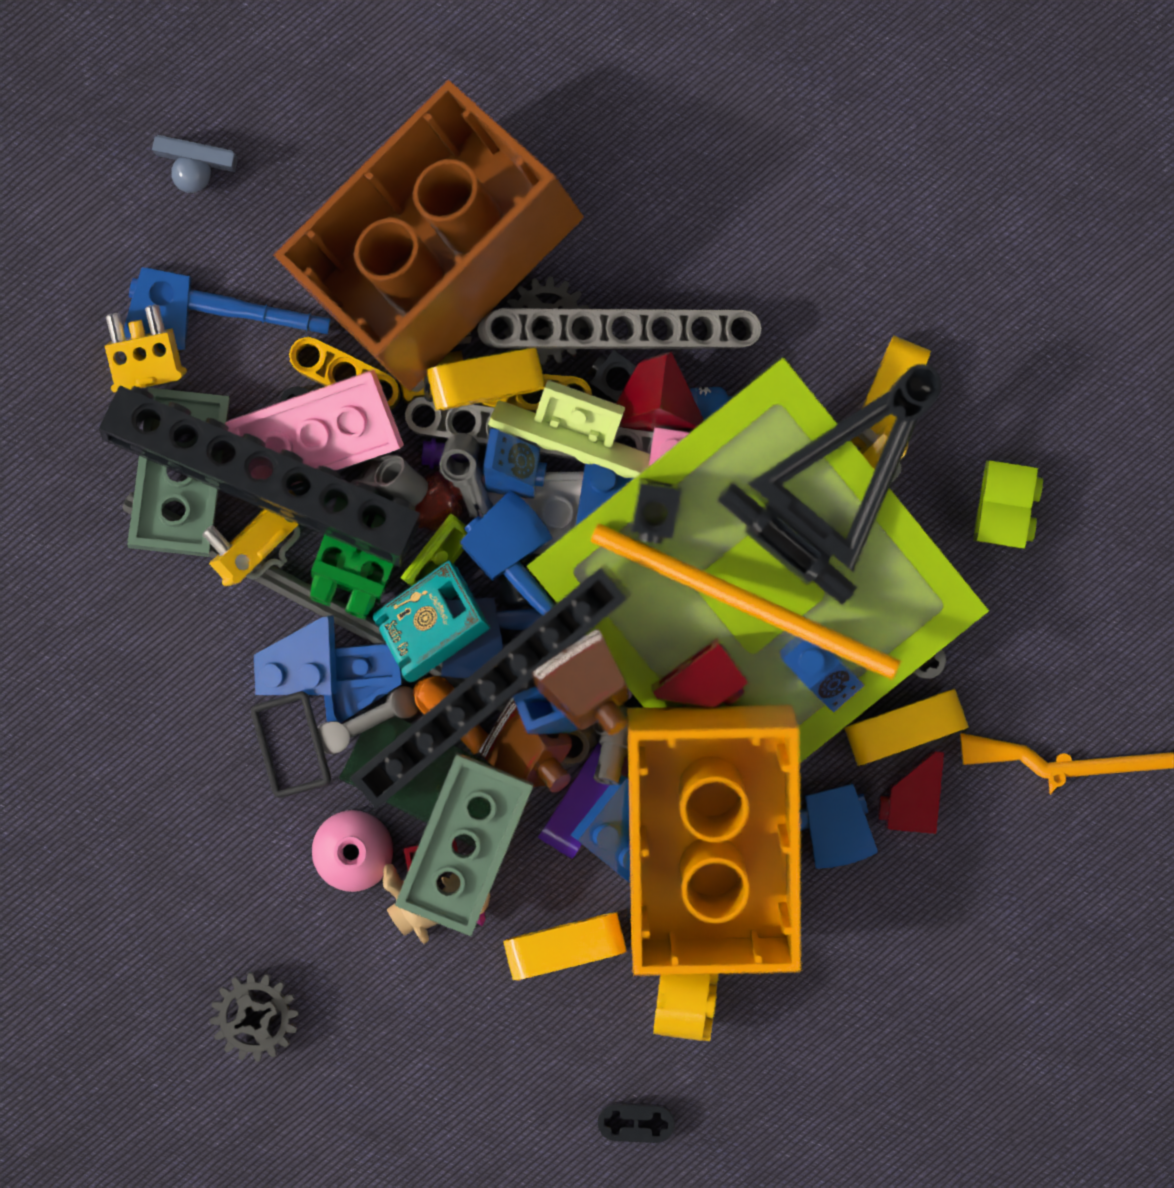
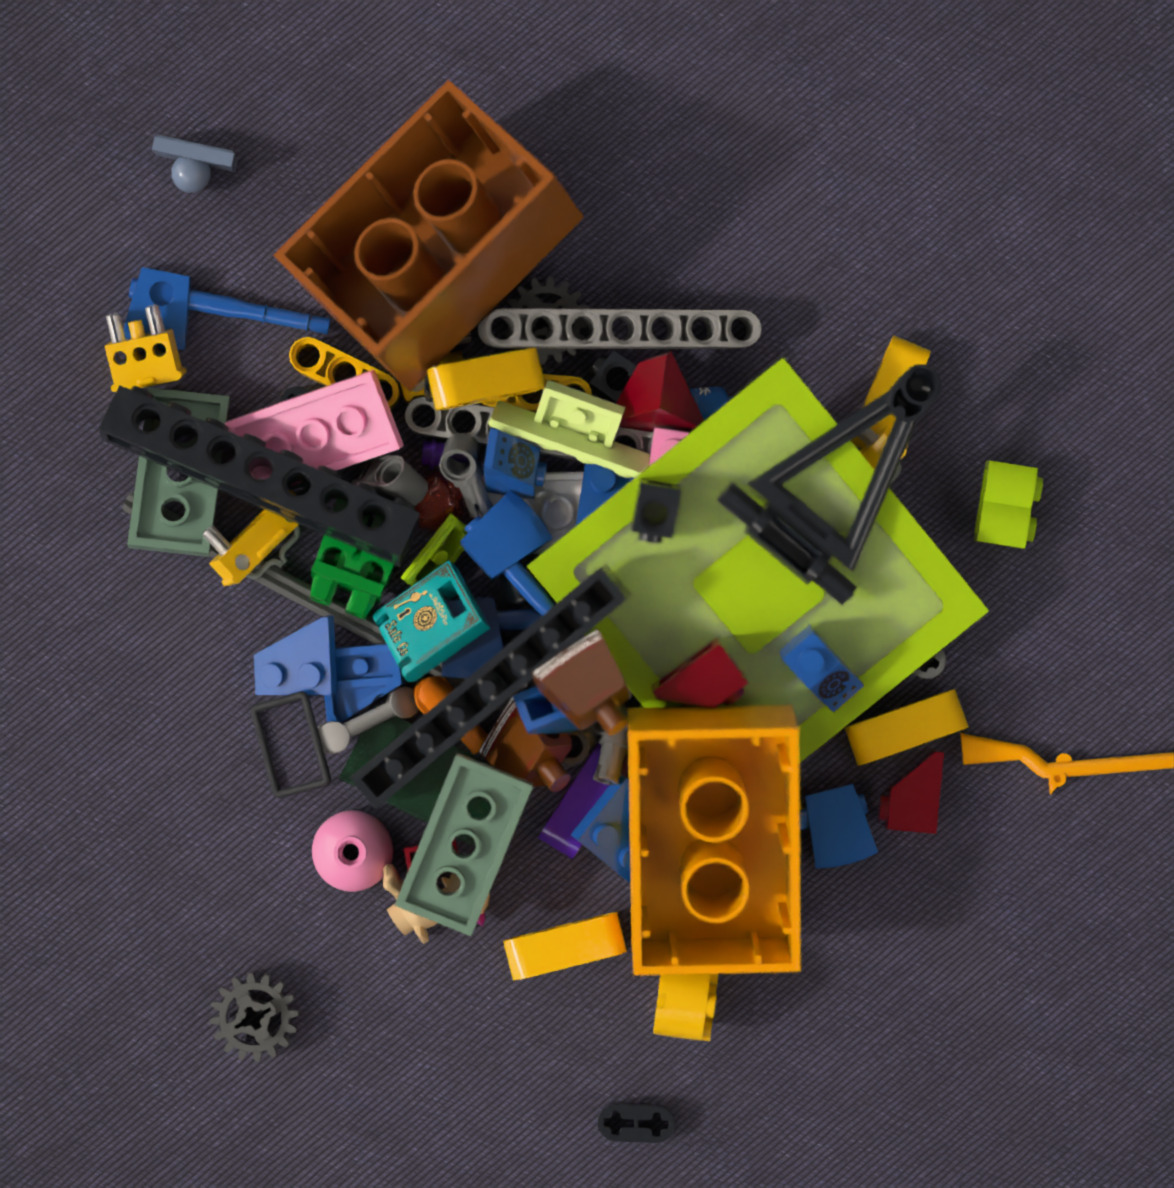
light orange piece [591,523,901,680] -> none

